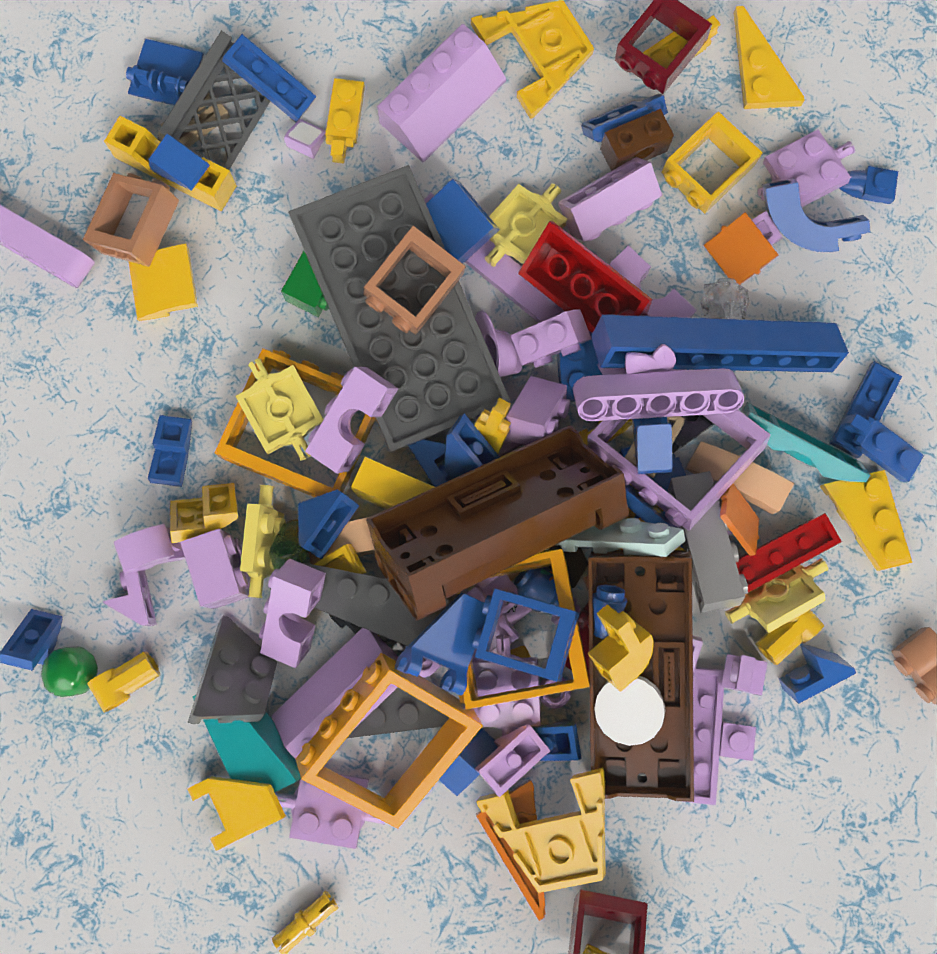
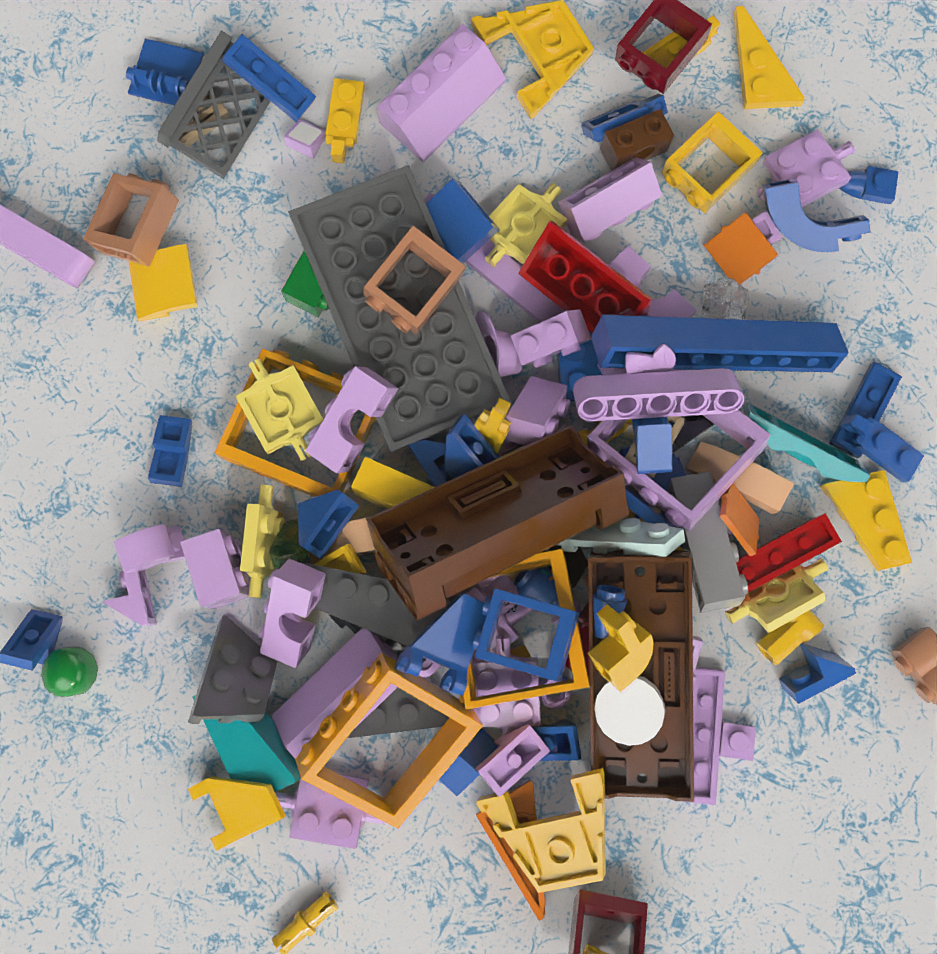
yellow piece [87,651,161,713] -> none
yellow arch [104,116,237,212] -> none
blue slope [148,134,210,191] -> none
yellow slope [170,483,238,543] -> none
lavender brick [721,654,768,696] -> none

